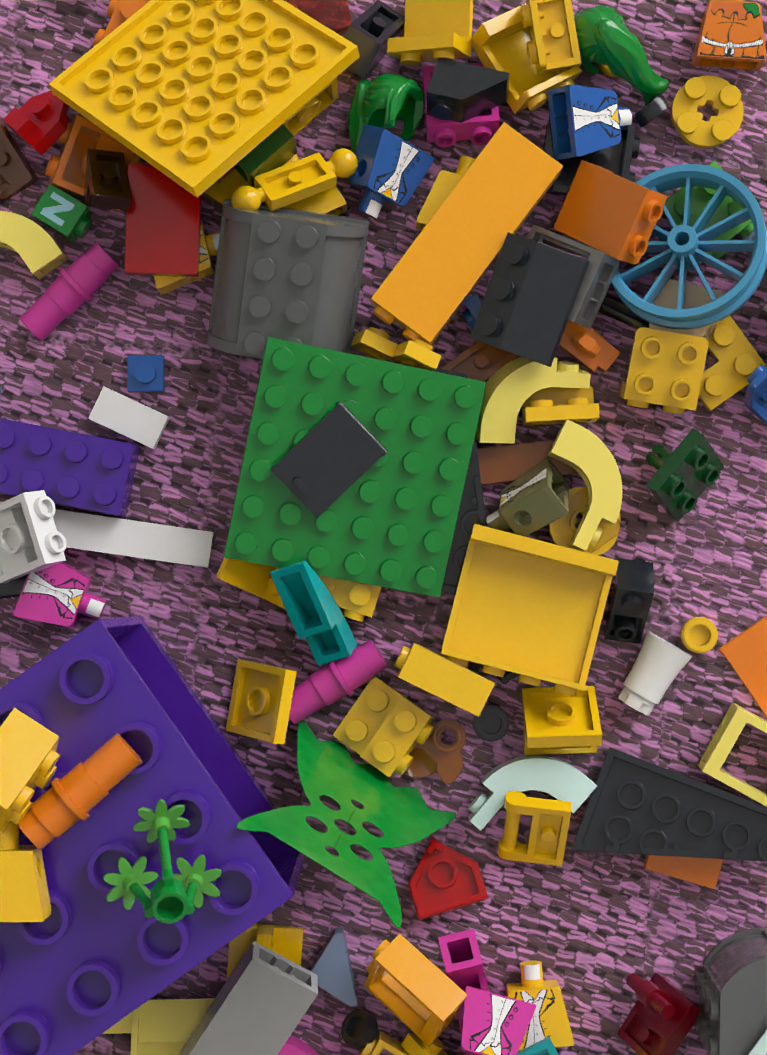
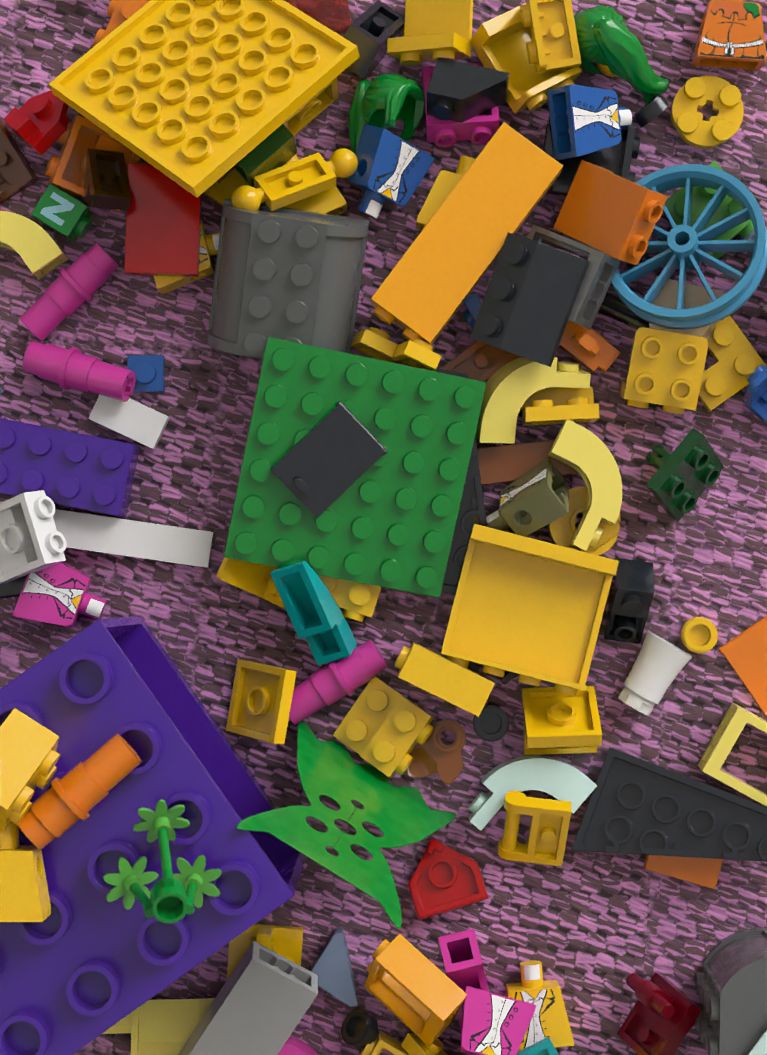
none -> dark pink piece [23,341,136,402]

